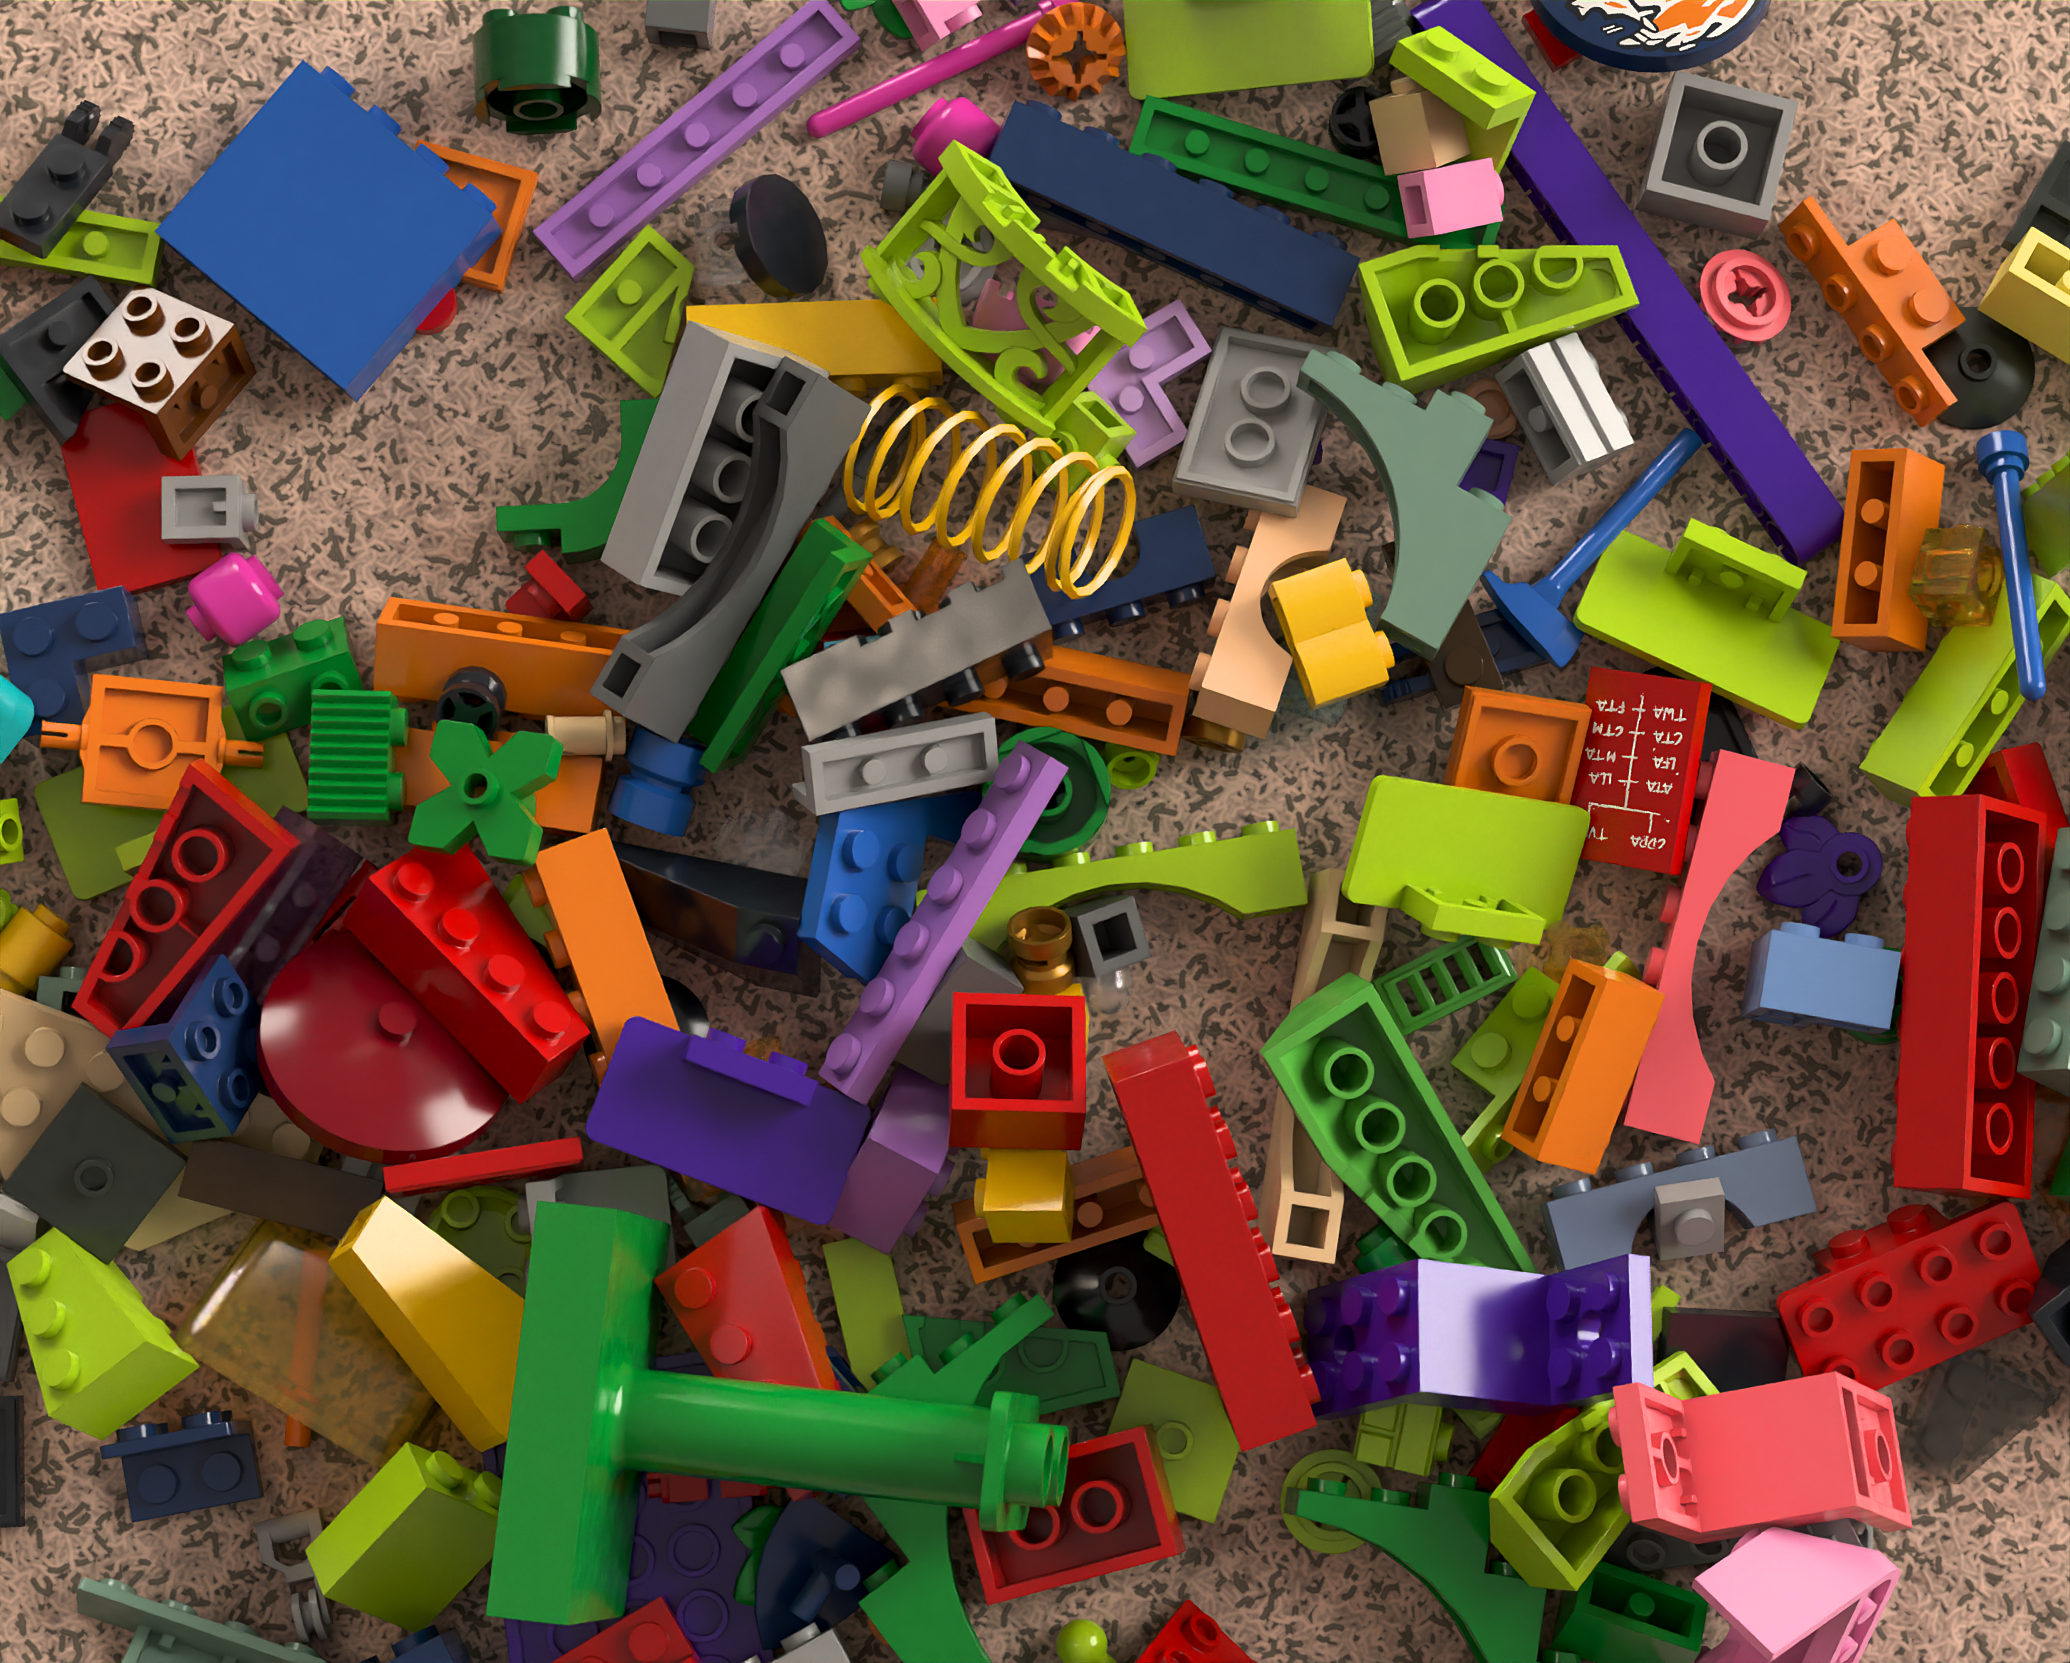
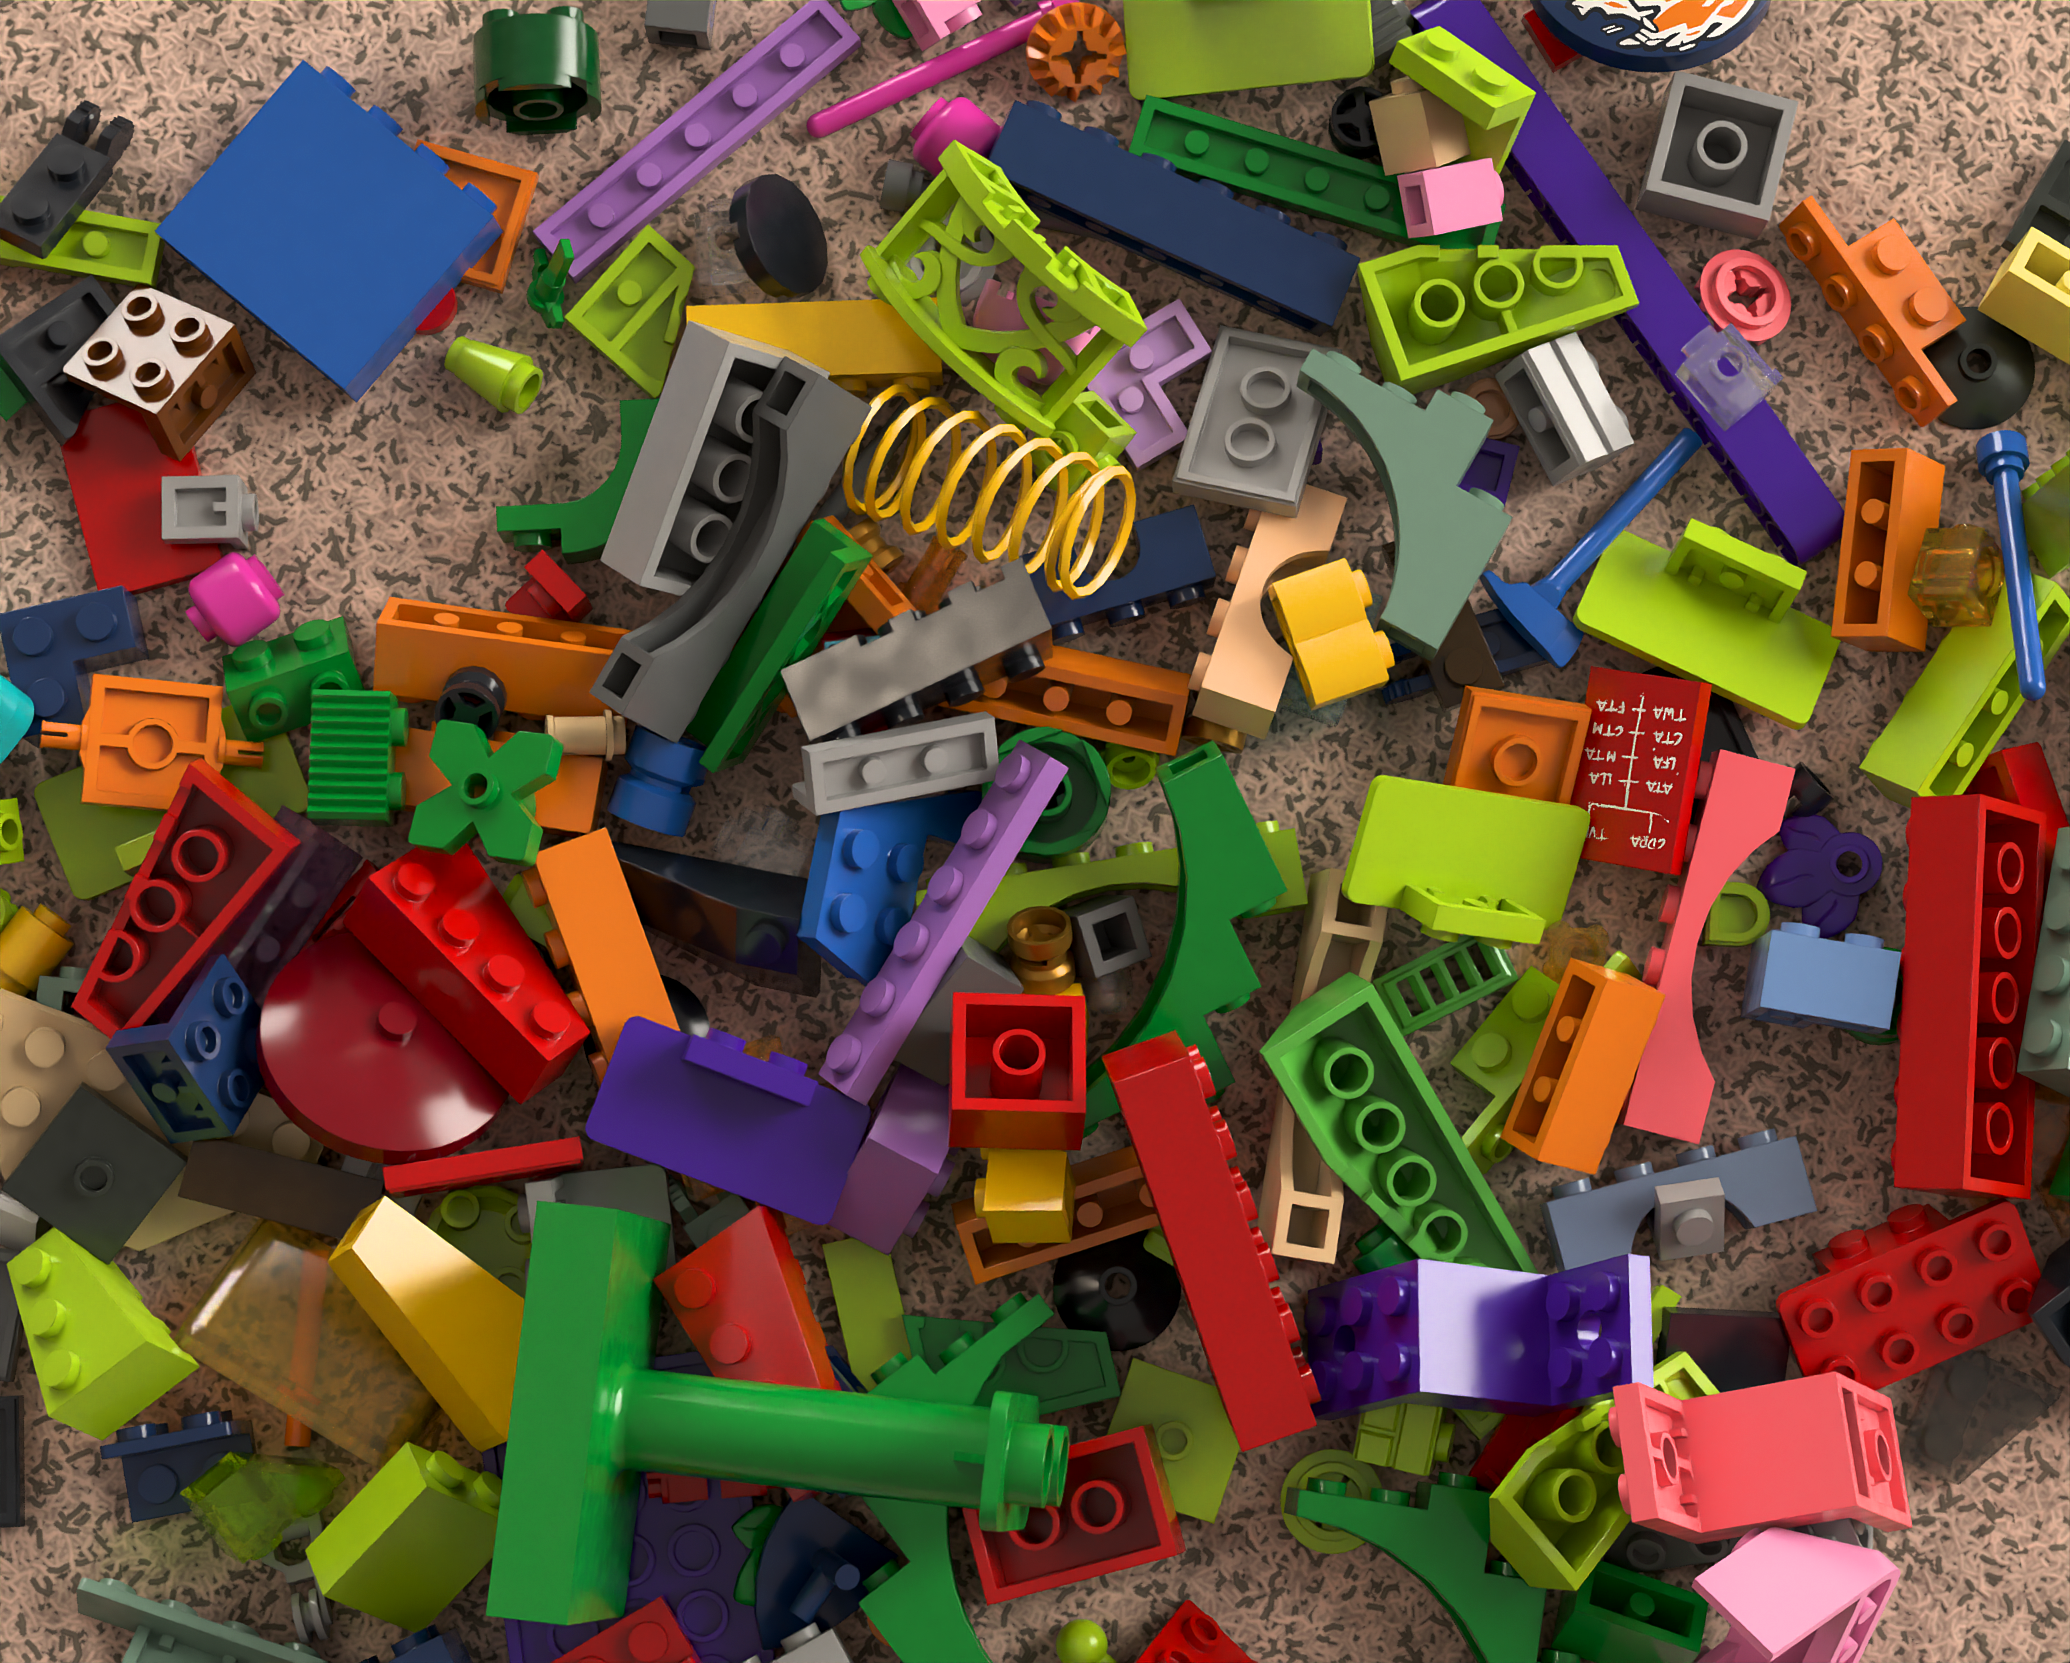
none -> clear neon green slope [179,1451,346,1564]
none -> lime cone [444,336,543,414]
none -> green piece [526,239,575,329]
none -> green arch [1083,740,1288,1138]
none -> clear brick [1675,323,1784,431]
none -> lime tile [1702,882,1770,948]

